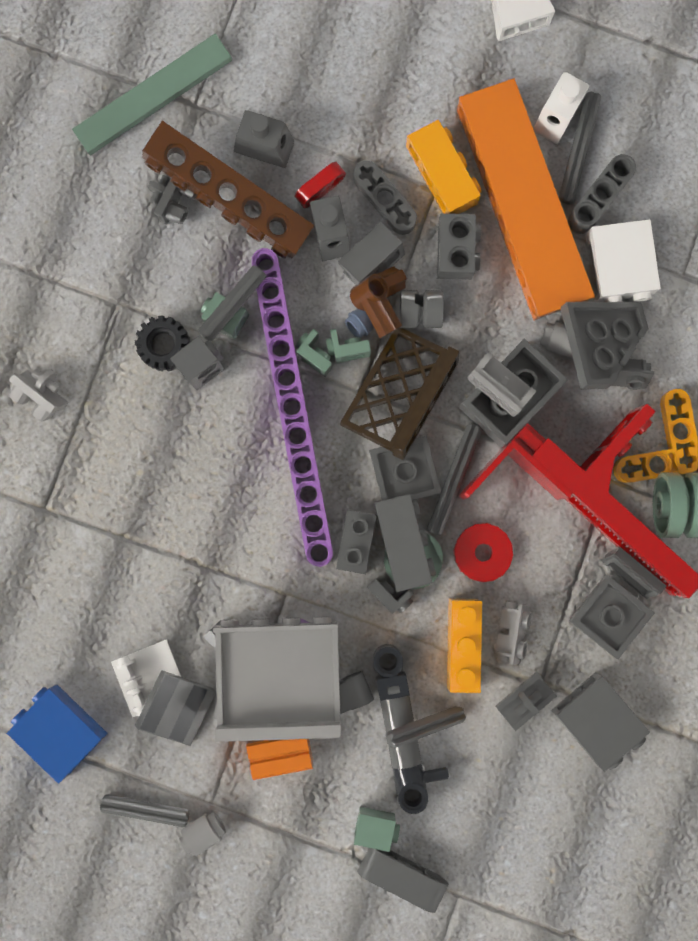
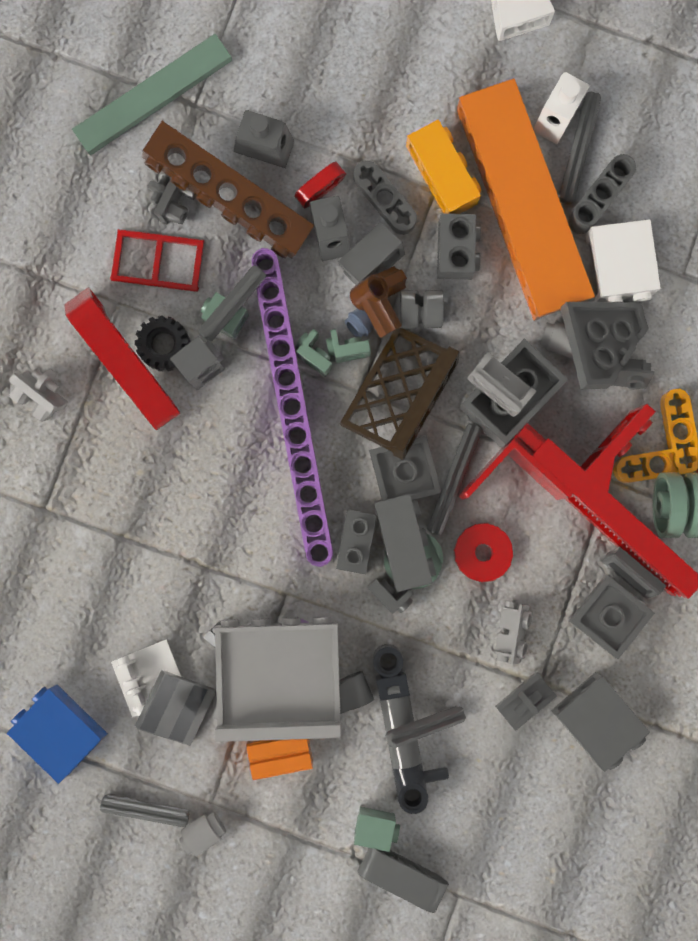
light orange brick [447,598,482,693] -> none
none -> red beam [64,287,180,430]
none -> red window [110,229,204,292]

